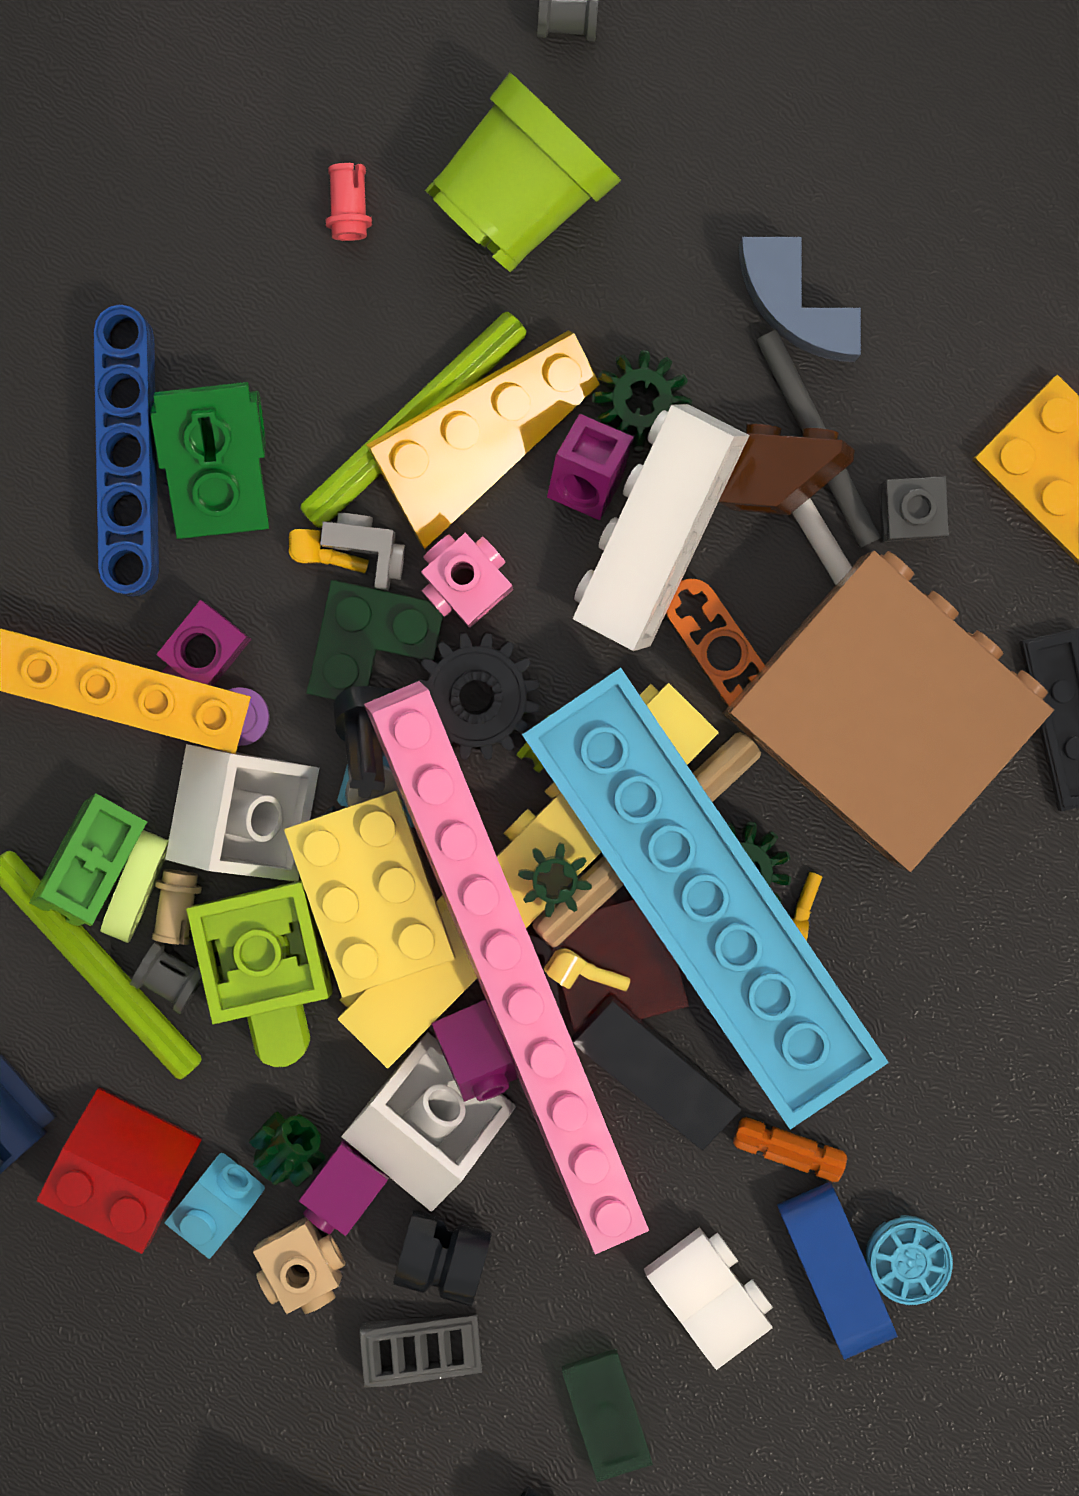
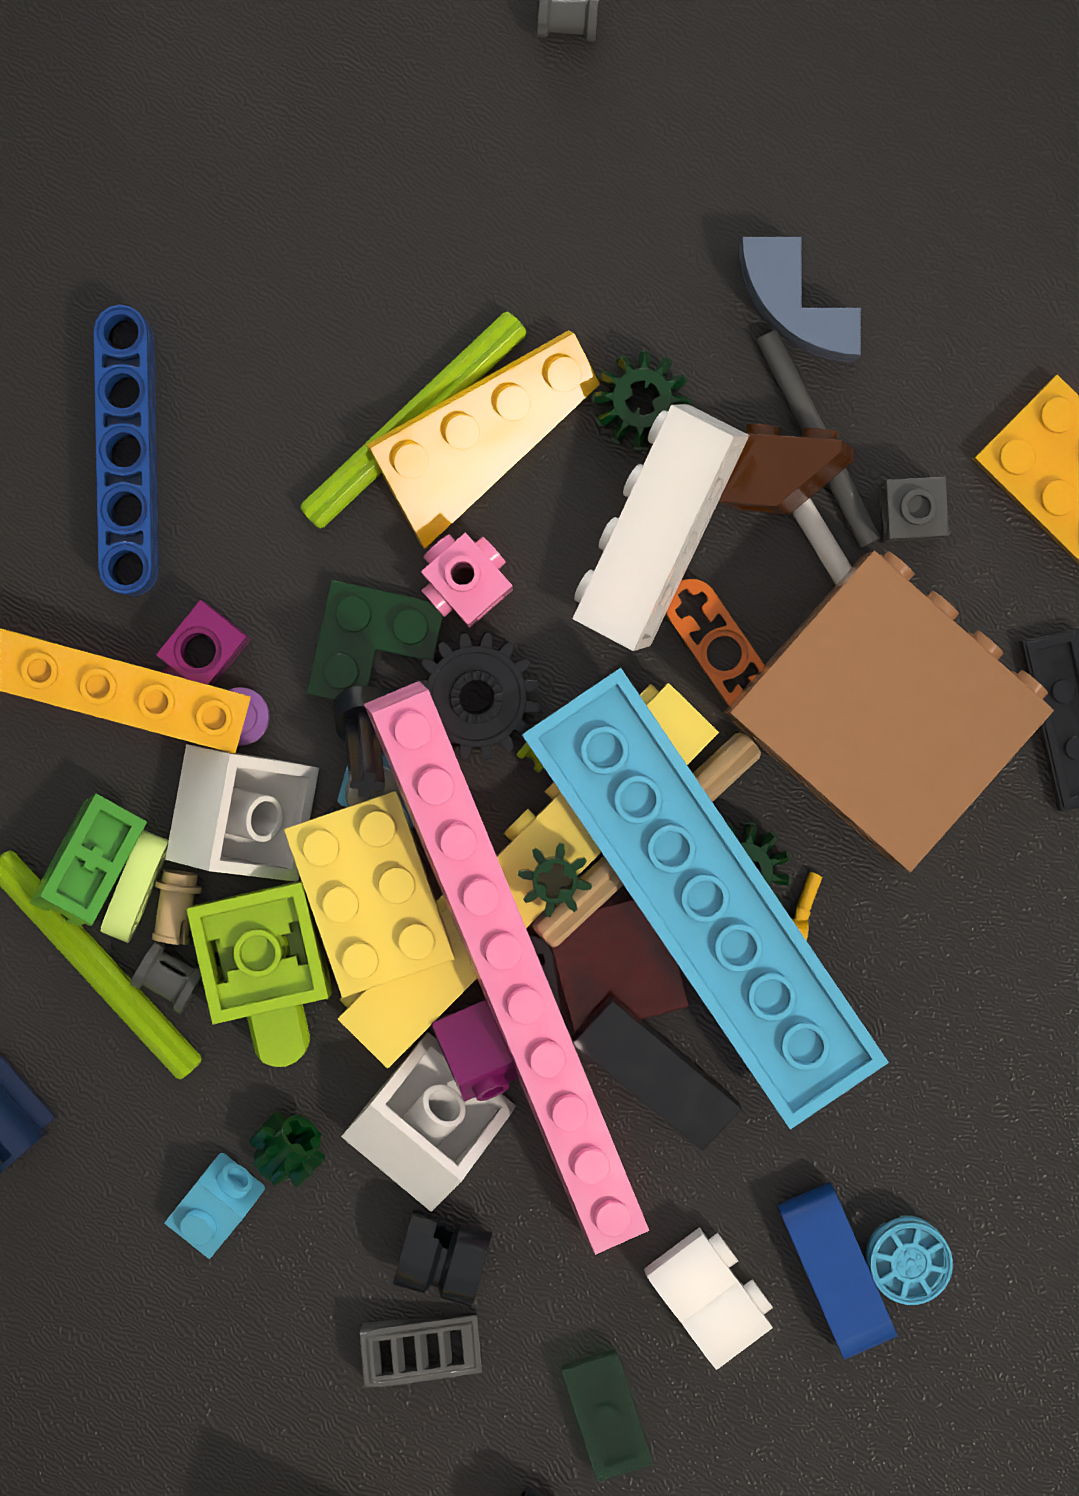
red slope [36,1087,203,1254] -> none
green piece [150,382,270,539] -> none
tan brick [253,1217,345,1314] -> none
yellow hand [289,529,369,574] -> none
magenta brick [299,1139,389,1236] -> none
light grey bracket [320,513,405,591] -> none
coral pin [325,163,372,241] -> none
lime piece [425,72,622,272] -> none
light yellow hand [544,948,630,992] -> none
magenta brick [547,414,633,520] -> none
orange axle [733,1117,847,1182] -> none

